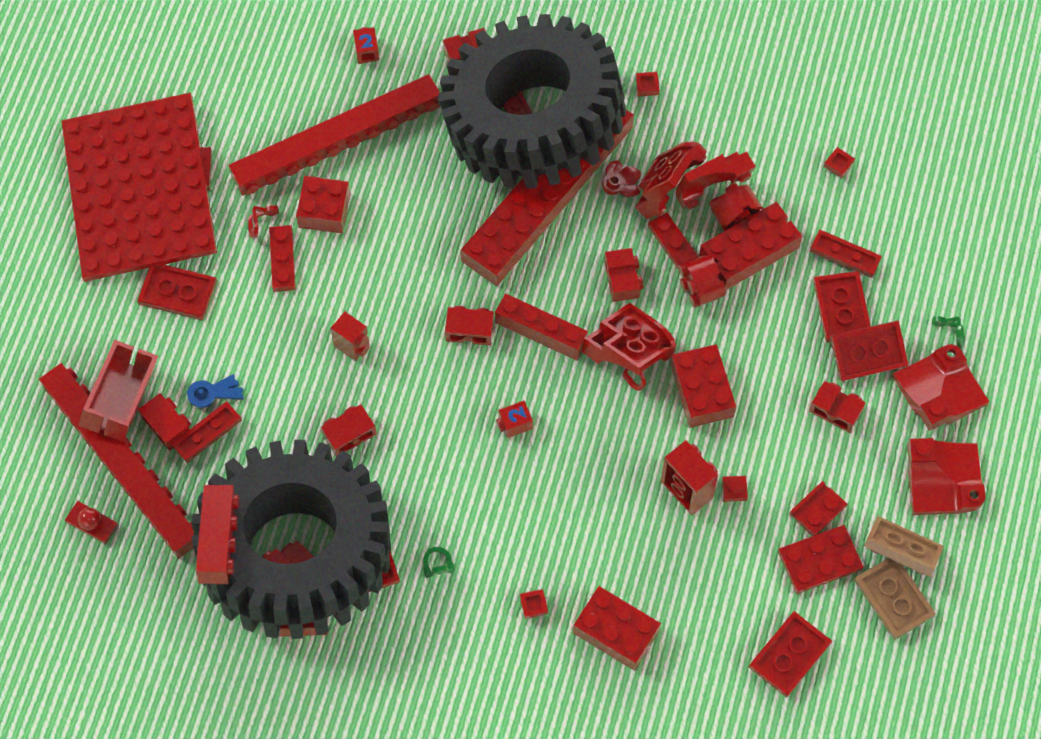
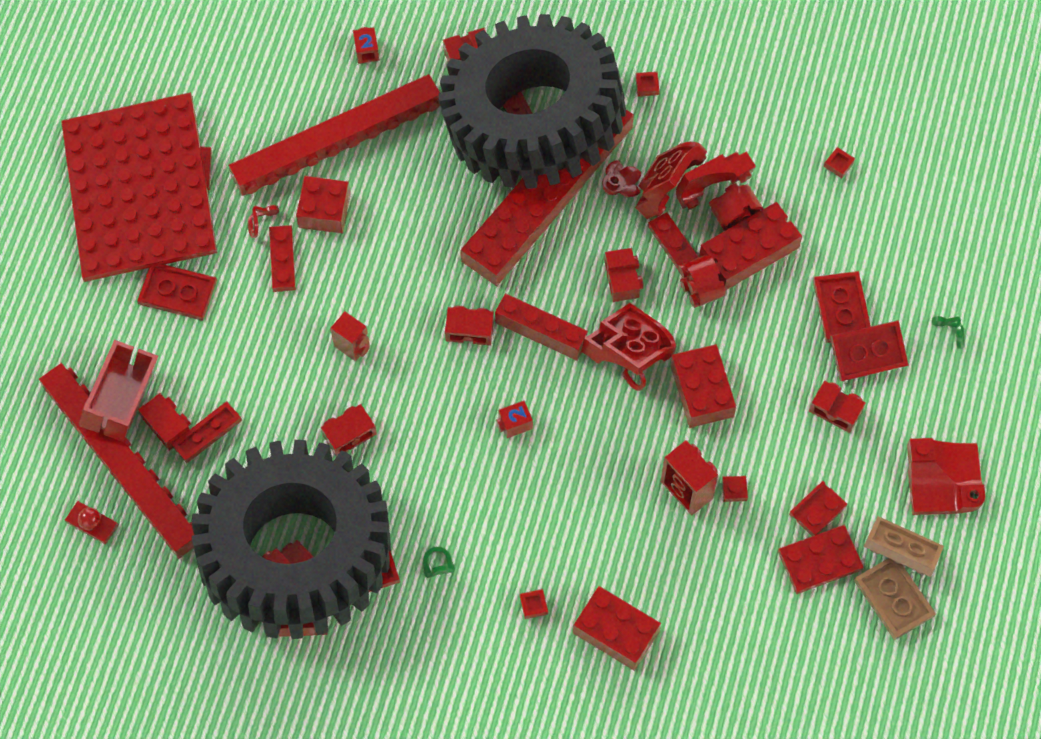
blue piece [187,374,244,409] -> none
red brick [196,485,239,584] -> none
red plate [748,611,832,698] -> none
red plate [810,229,882,278] -> none
red slope [892,344,990,431] -> none

